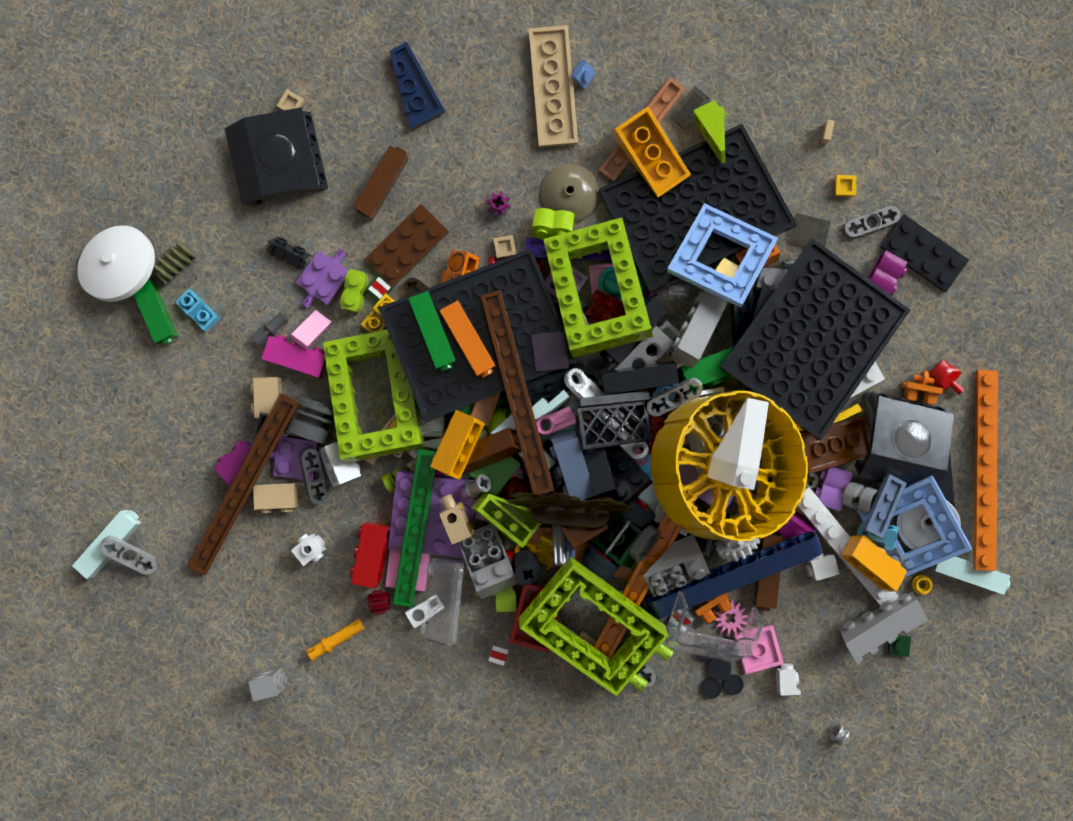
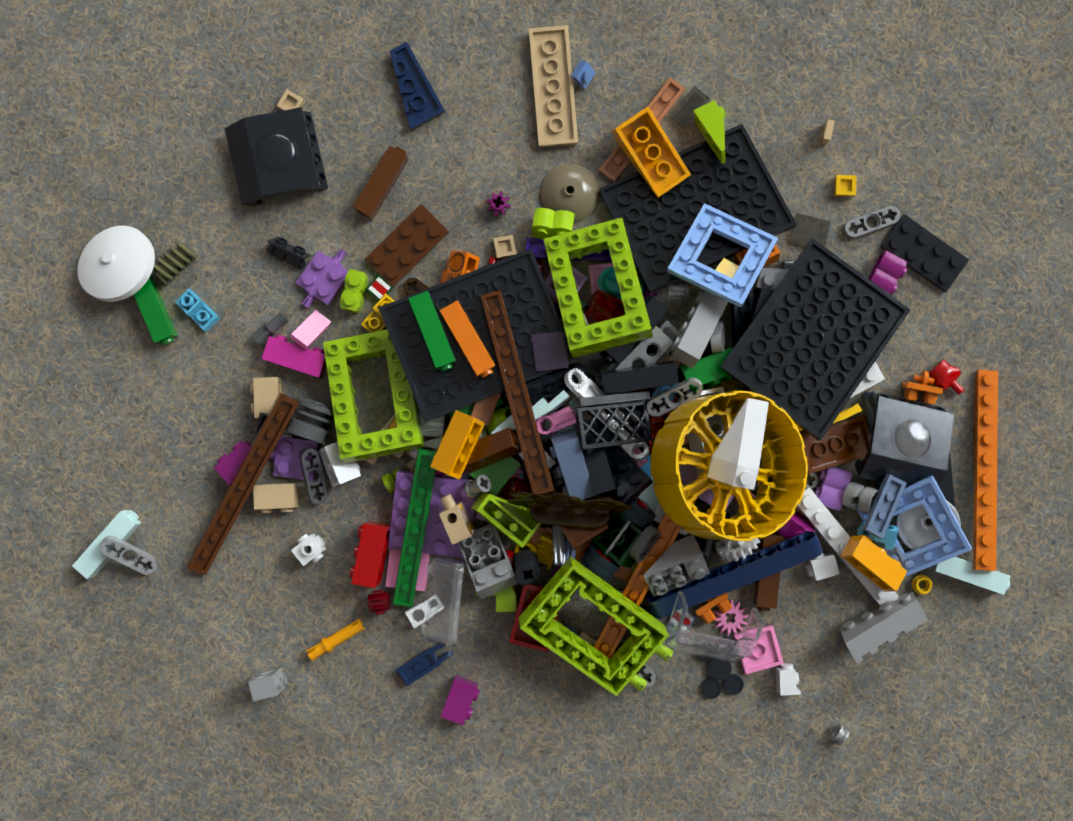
tile [486,642,511,668] -> none
dark green plate [887,635,911,657] -> none
none -> dark blue hinge [396,639,454,686]
none -> magenta brick [441,675,480,725]
none -> light grey beam [710,320,727,353]

